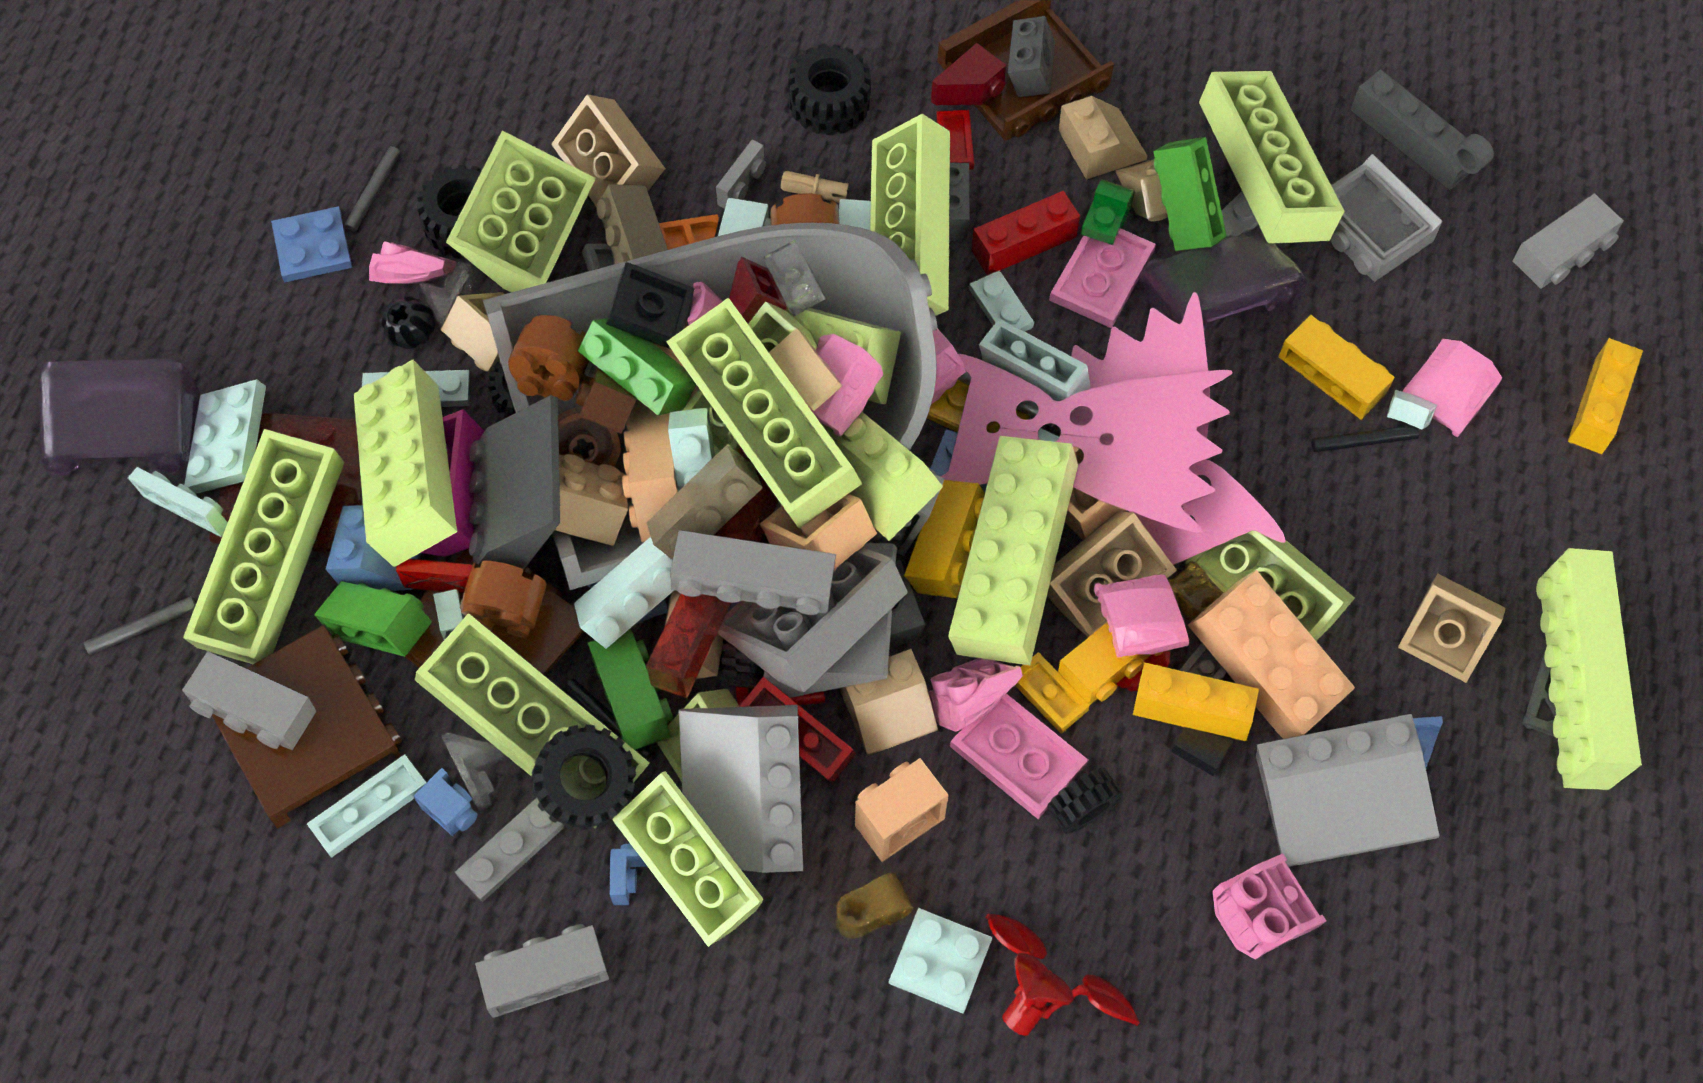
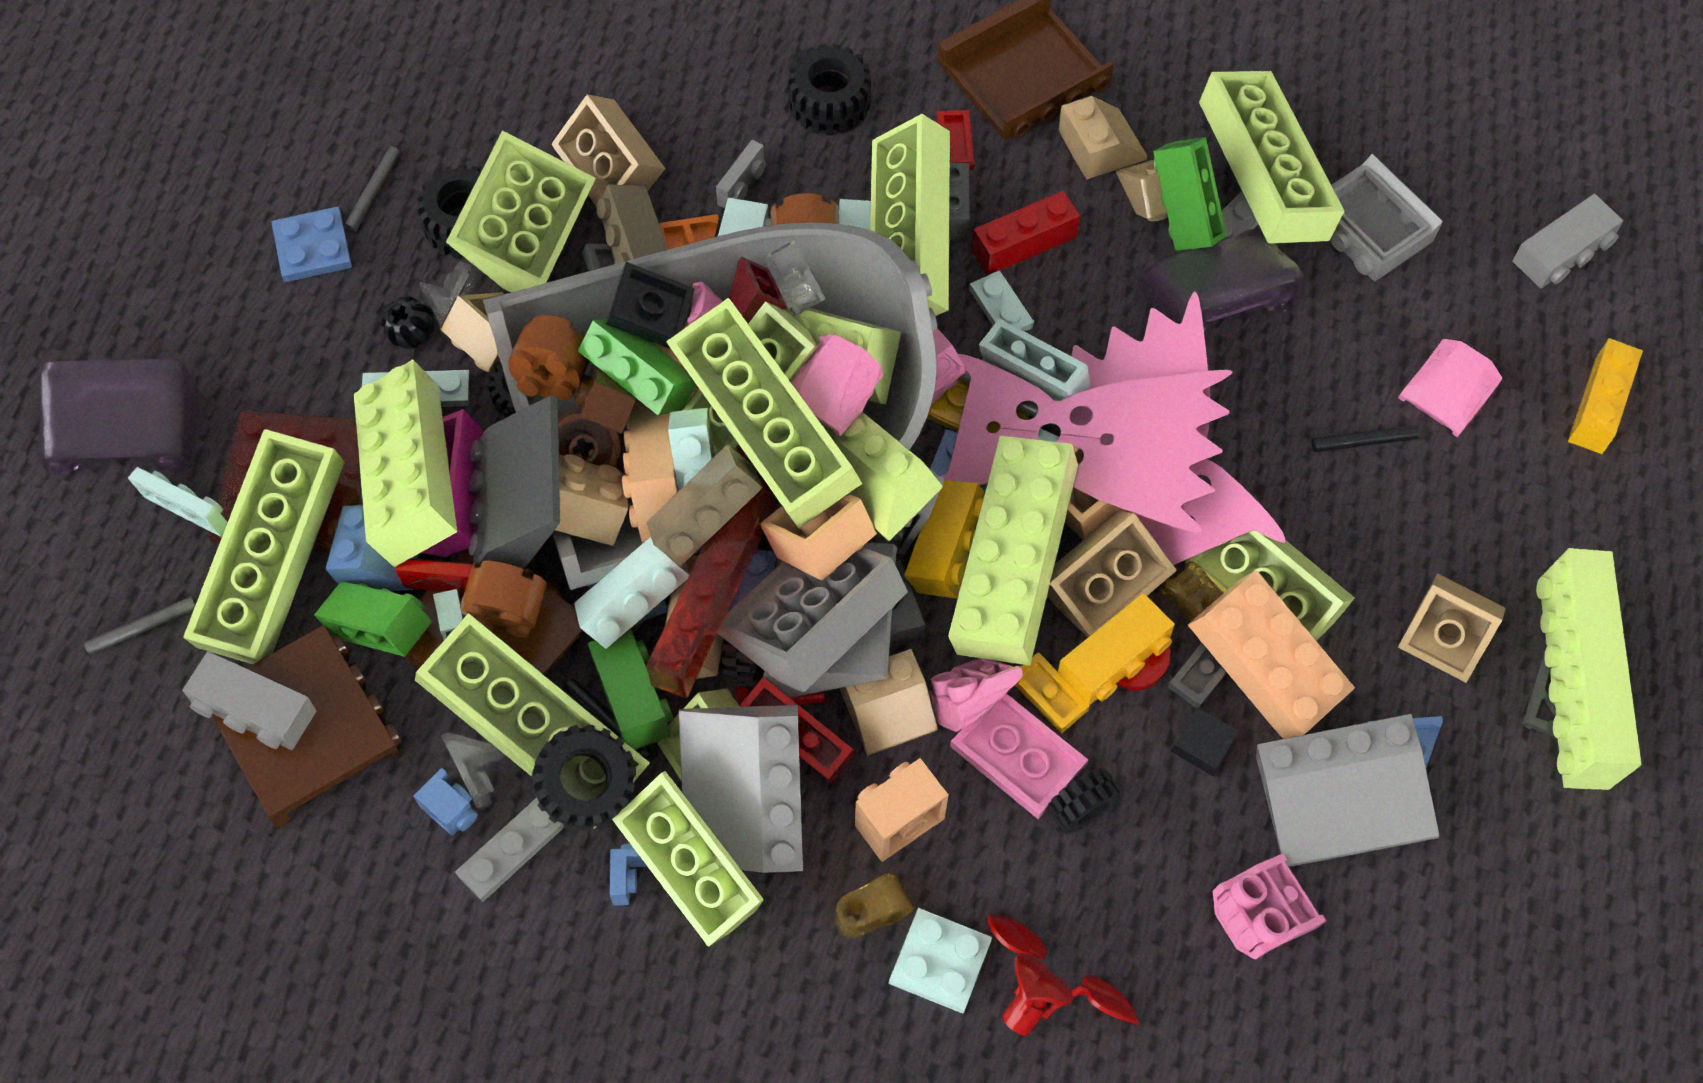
light aqua plate [184,379,266,494] -> none
light aqua plate [307,754,426,858] -> none
bright pink slope [369,241,457,284] -> none
light grey brick [475,924,609,1018] -> none
light grey brick [670,530,836,615] -> none
tan slope [769,328,843,411] -> none
tan axle [781,171,849,203] -> none
dark red slope [931,43,1006,106] -> none
dark grey brick [1008,16,1055,97] -> none
bright pink plate [1049,228,1156,328] -> none
green brick [1081,179,1135,245] -> none
bright pink slope [1094,575,1189,658] -> none
yellow brick [1133,663,1259,741] -> none
yellow brick [1279,315,1395,420] -> none
dark grey hinge [1350,69,1494,190] -> none
light aqua piece [1387,390,1437,430] -> none

